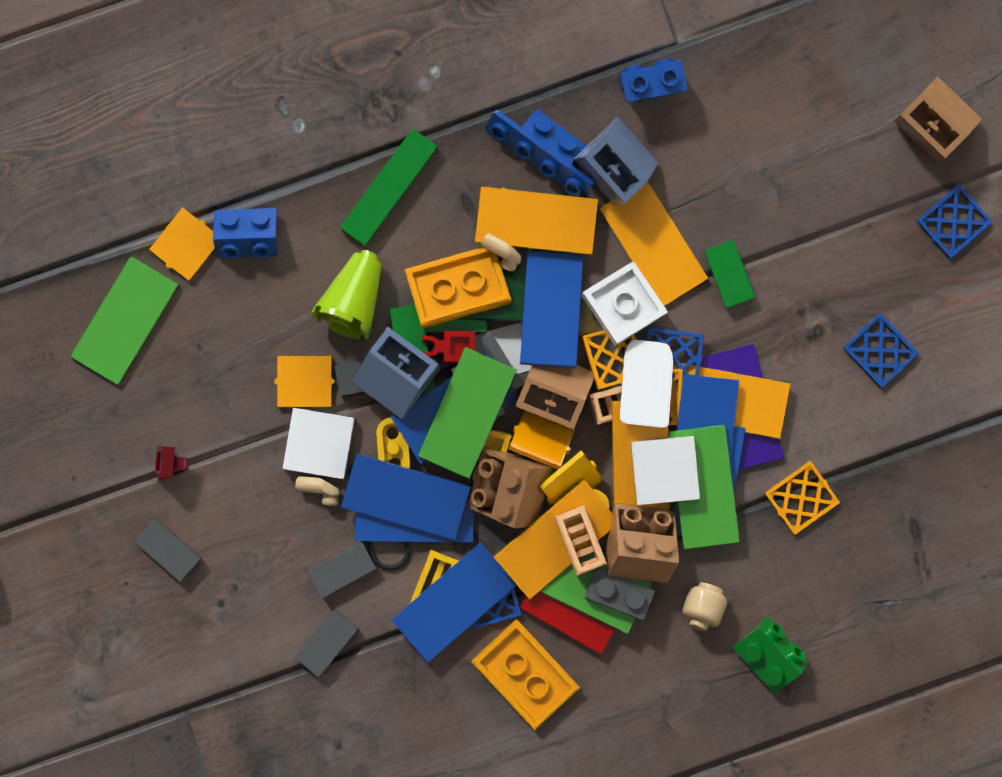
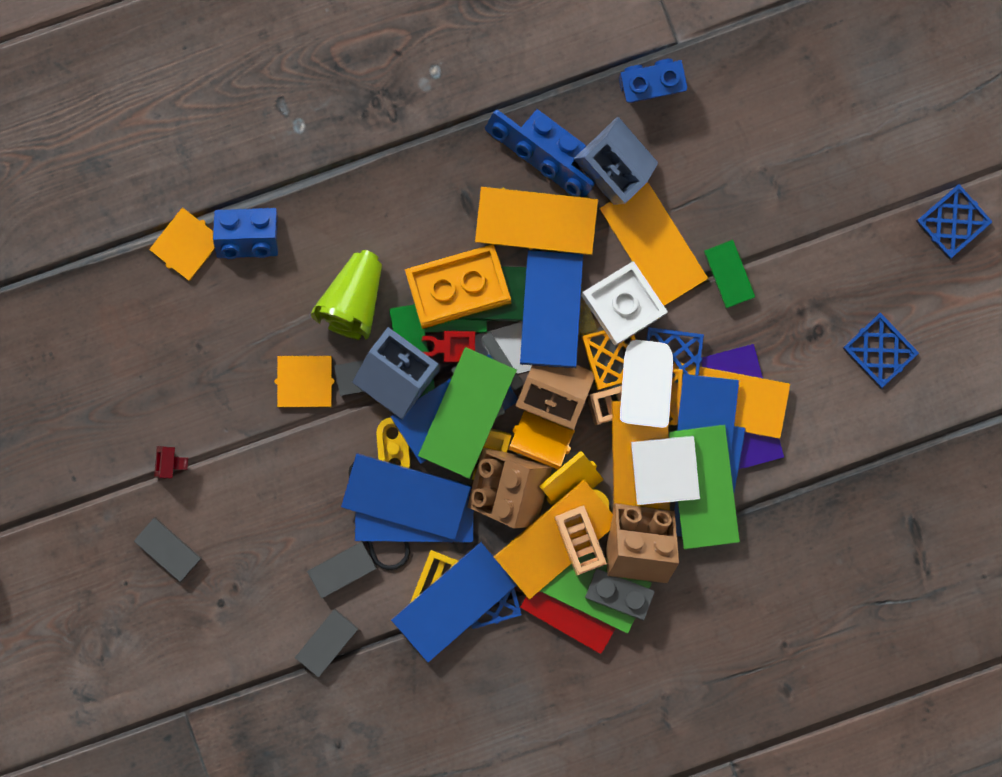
bright green piece [70,256,179,385] -> none
white tile [283,408,355,479] -> none
tan arm [295,476,341,506] -> none
green tile [340,128,438,246] -> none
light orange tile [471,618,580,730] -> none
tan arm [481,233,521,271] -> none
tan head [682,582,727,631] -> none
green bracket [733,616,809,694] -> none
light orange window [765,461,840,535] -> none
medium nougat slope [894,76,982,164] -> none

